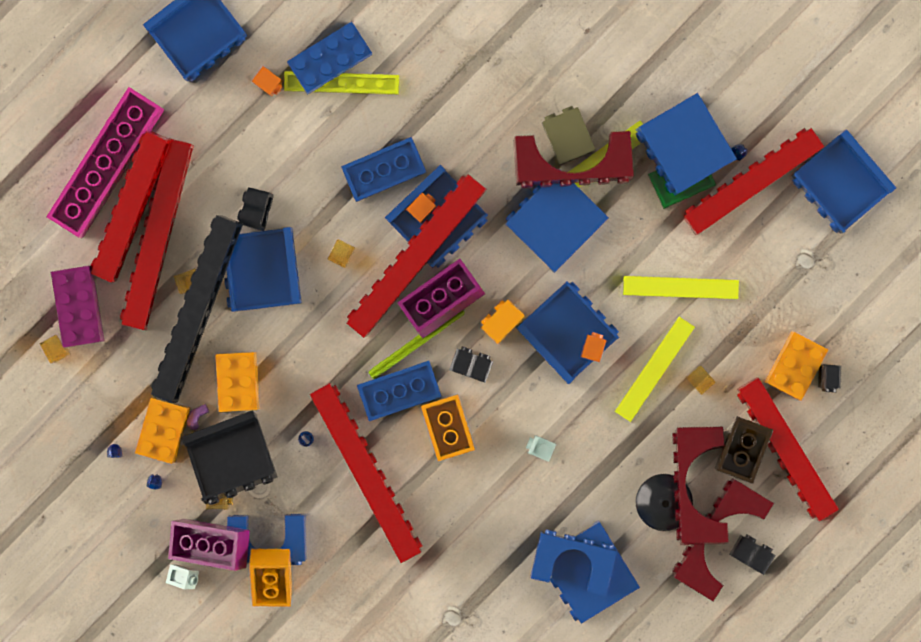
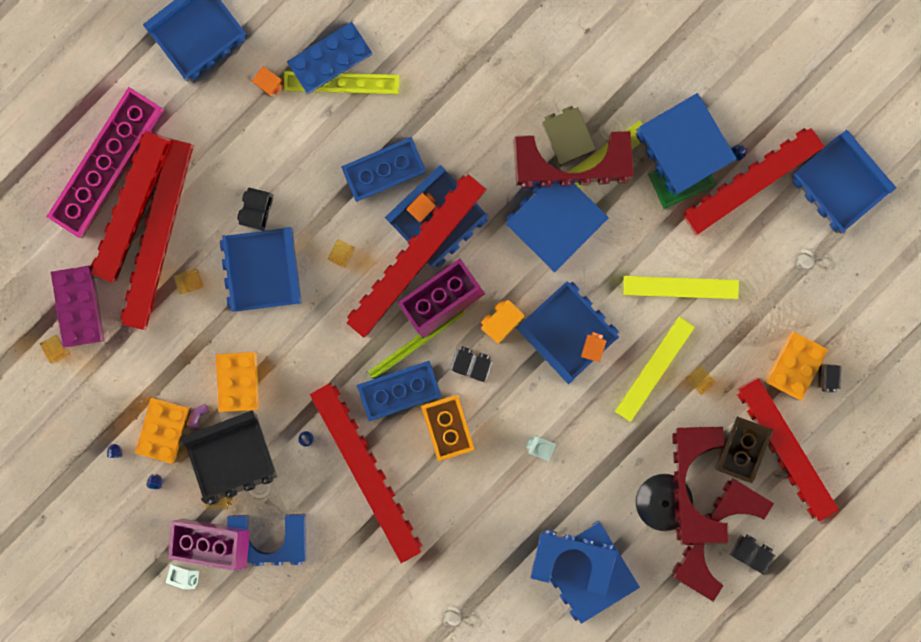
black brick [151,215,243,403] -> none
light orange brick [249,549,292,607] -> none

